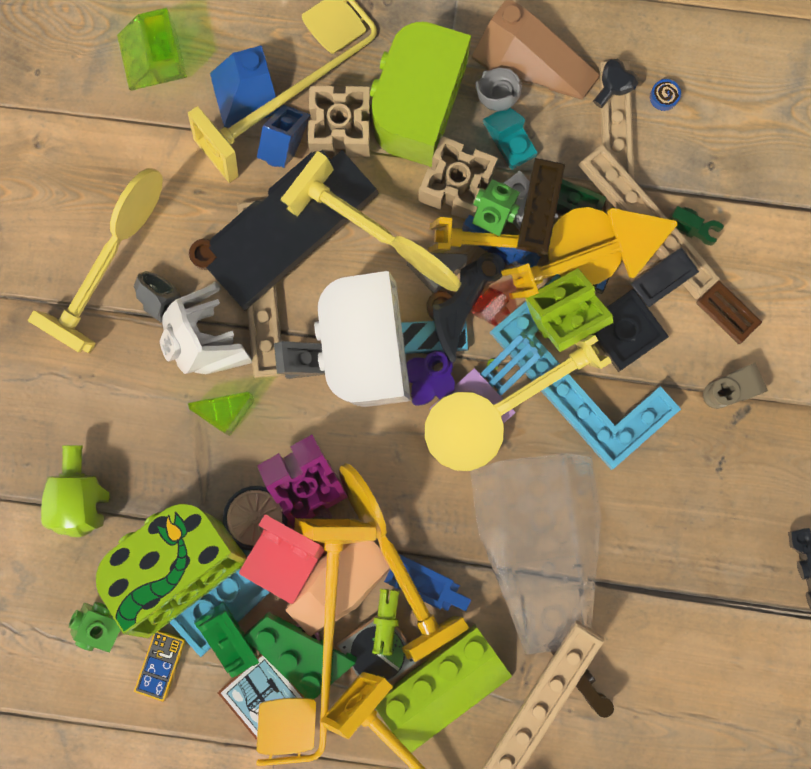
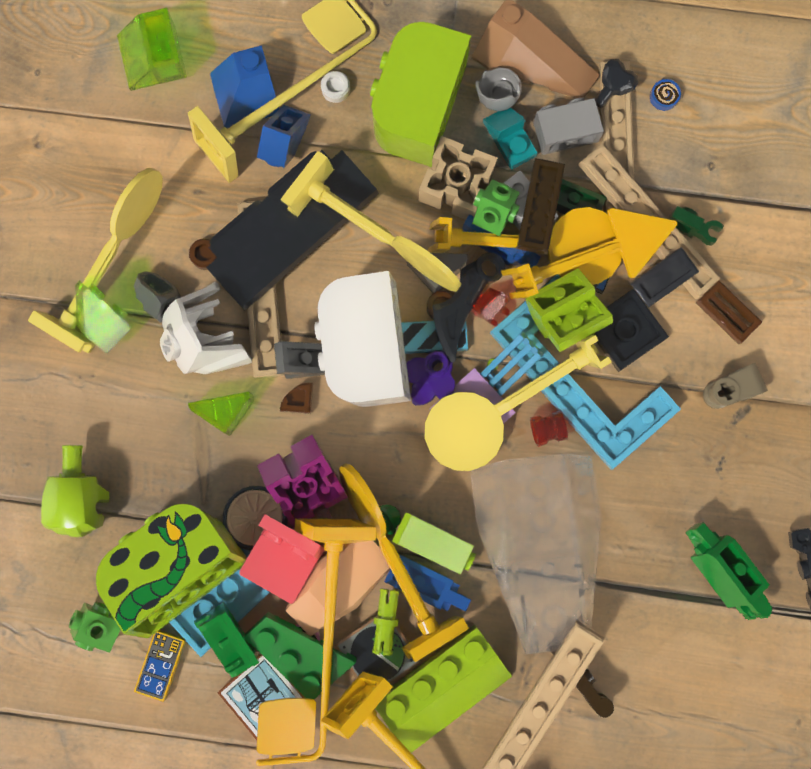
tan brick [308,86,371,157] -> none
none -> clear neon green slope [75,280,132,354]
none -> reddish brown tile [280,383,313,414]
none -> white tile [321,71,350,103]
none -> green plate [379,504,401,535]
none -> lime slope [392,512,476,575]
none -> clear red wheel [530,410,568,447]
none -> light grey brick [533,98,604,155]
none -> green hinge [685,522,773,620]

